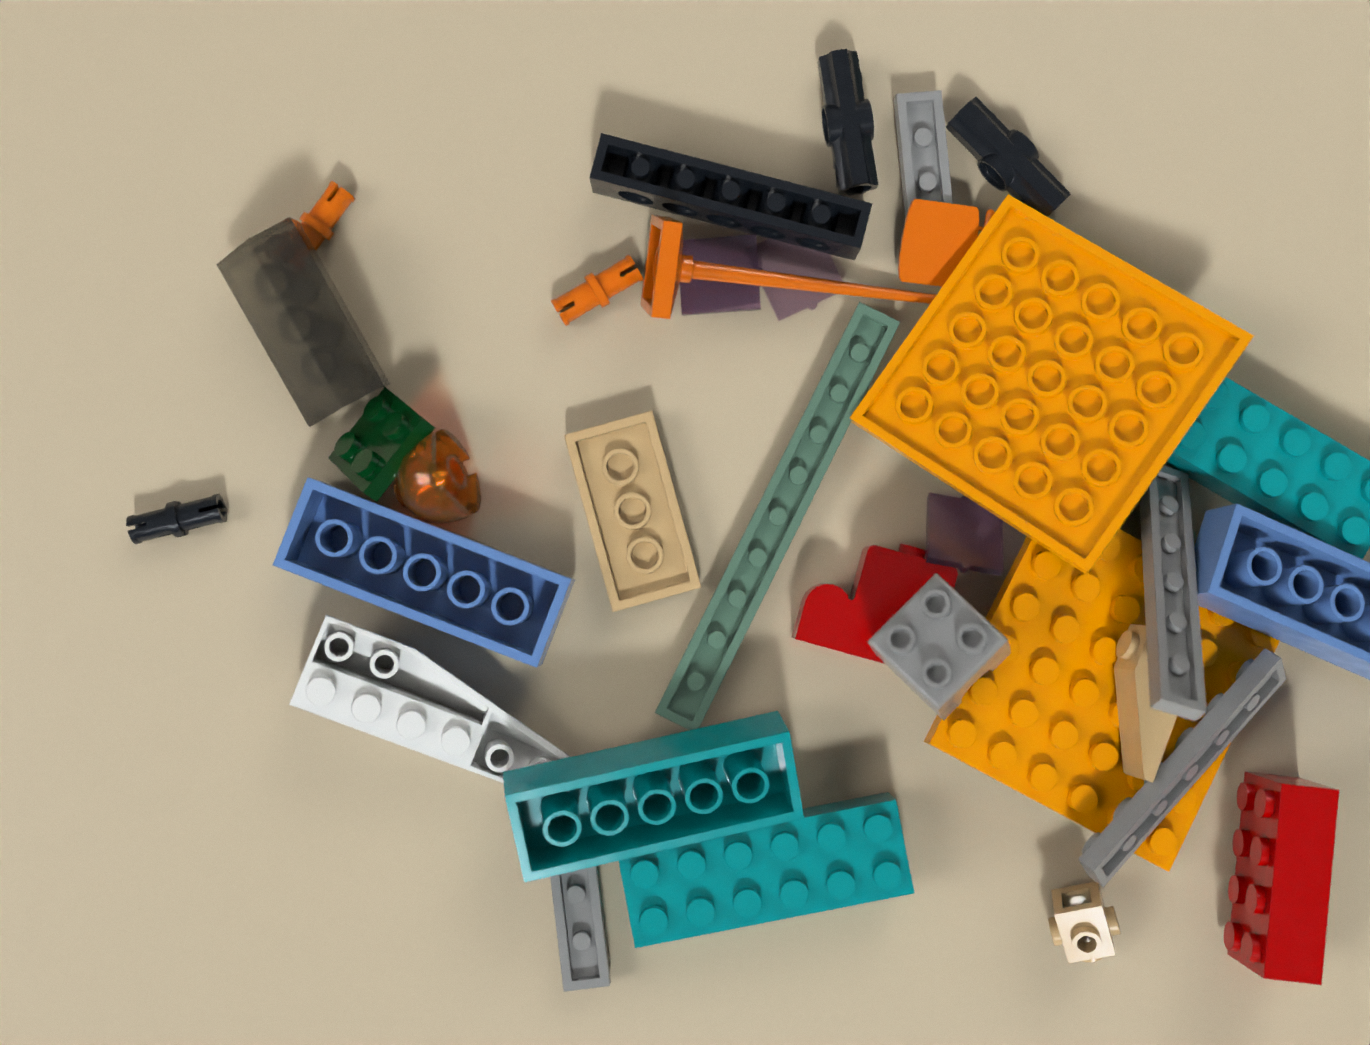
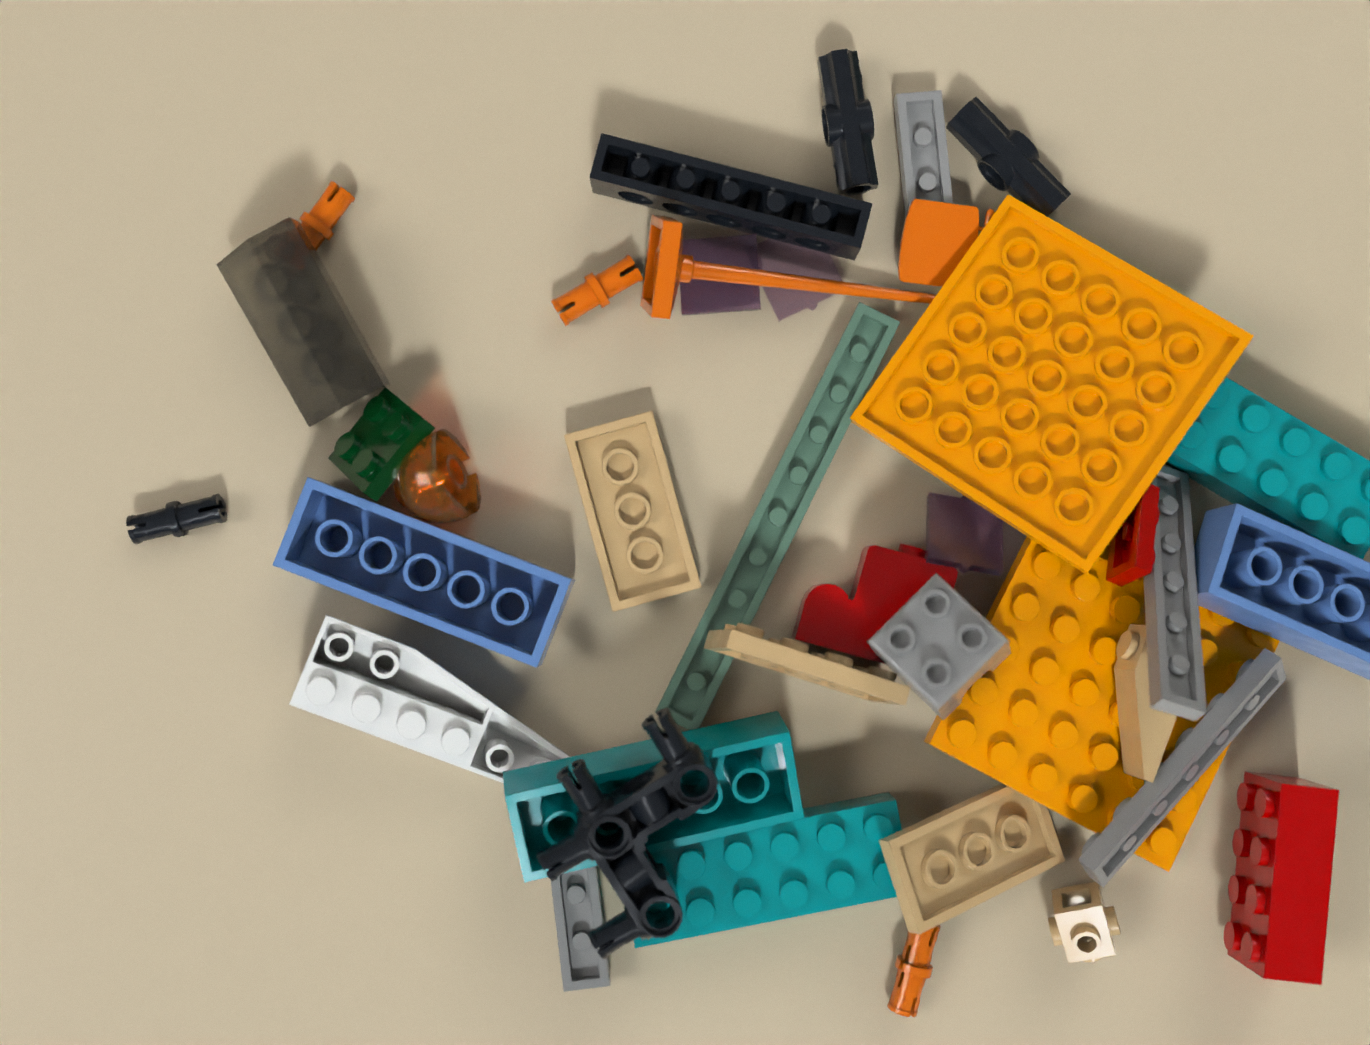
none -> black pin [537,708,718,959]
none -> tan plate [704,623,911,706]
none -> tan plate [879,784,1065,934]
none -> orange pin [887,925,941,1017]
none -> red plate [1106,484,1160,587]

